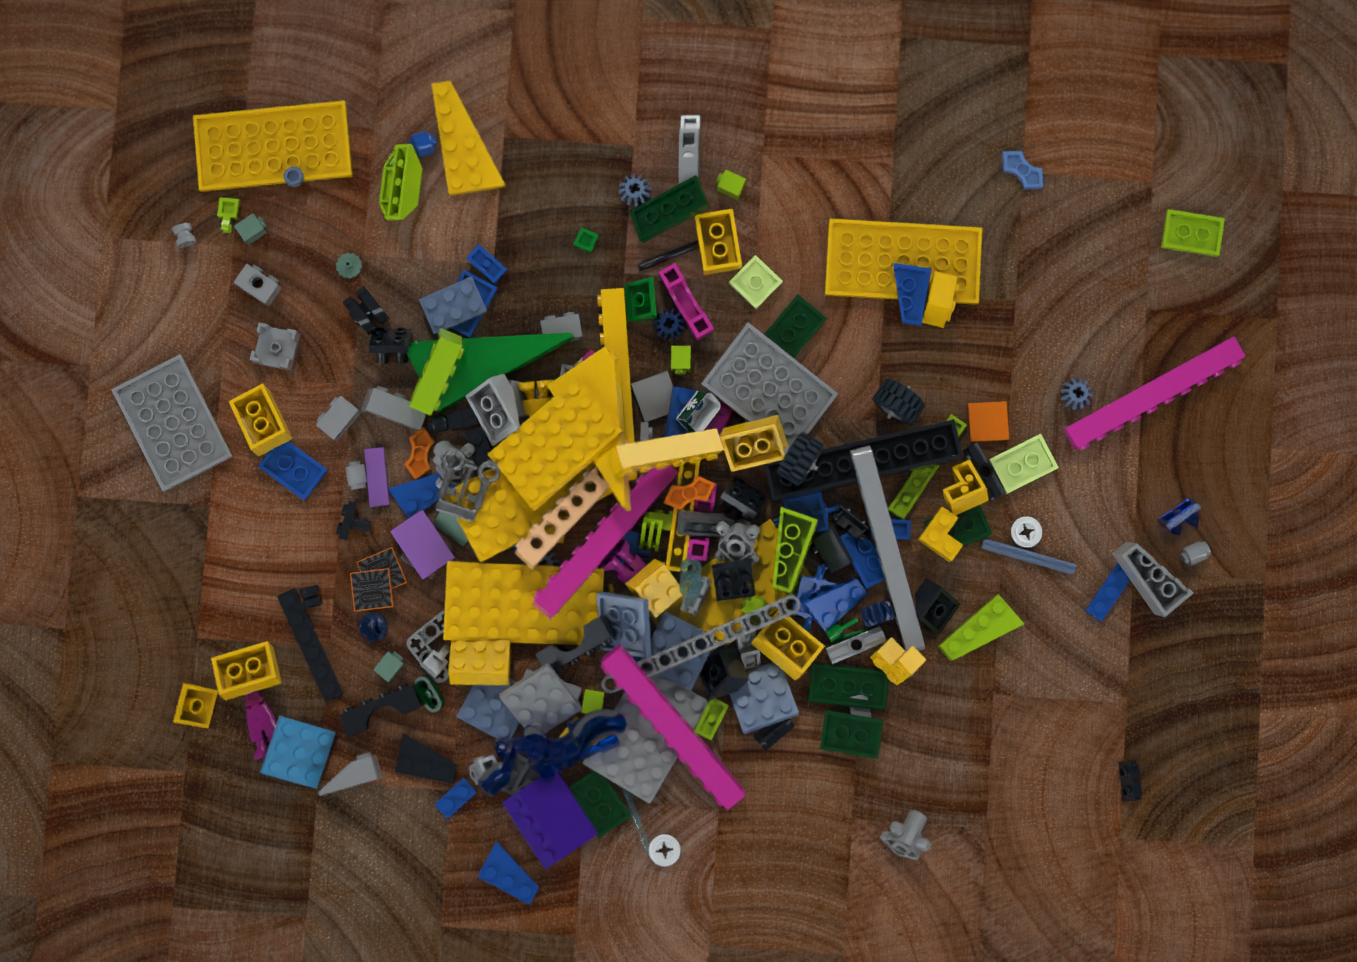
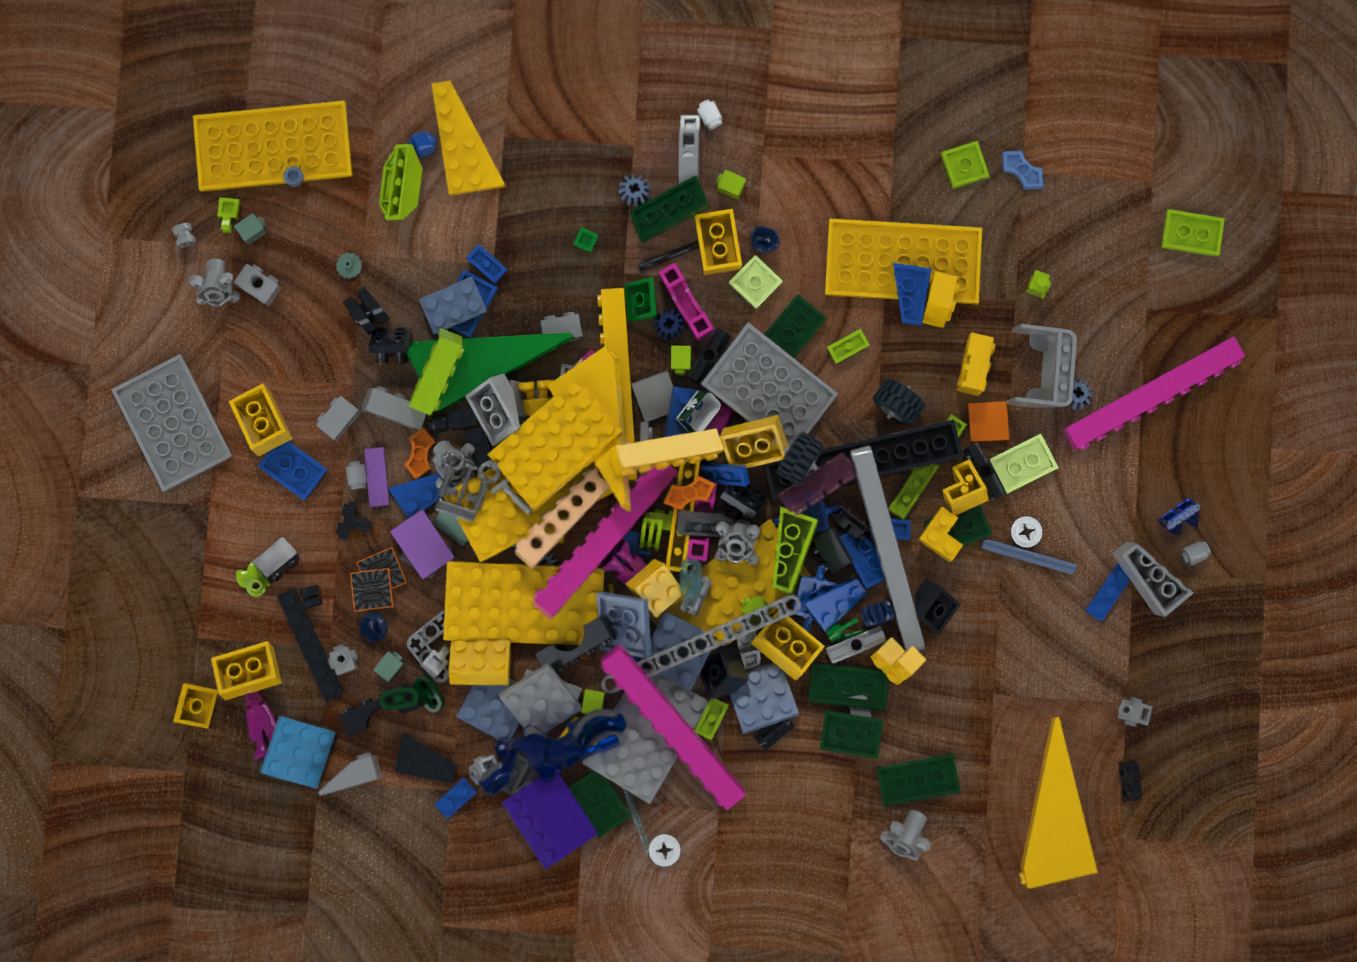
light grey panel [250,323,300,371] -> none
blue wing [478,841,539,905] -> none
black plate [711,559,756,601] -> none
lime wedge [937,594,1024,661] -> none
none -> light grey piece [189,259,240,306]
none -> lime plate [236,560,274,597]
none -> brick [252,537,300,584]
none -> light grey brick [328,644,358,675]
none -> dark green plate [379,687,419,710]
none -> light grey piece [491,478,533,515]
none -> black piece [687,327,731,385]
none -> white brick [697,100,723,130]
none -> blue plate [700,461,750,487]
none -> dark blue hair [749,226,780,254]
none -> clear pink windscreen [778,452,856,515]
none -> lime plate [827,329,870,364]
none -> dark green tile [876,753,961,806]
none -> lime tile [941,141,990,189]
none -> yellow wedge [956,332,996,396]
none -> light grey windscreen [1006,324,1077,408]
none -> yellow slope [1019,717,1097,889]
none -> lime brick [1026,270,1051,298]
none -> light grey brick [1118,697,1152,727]

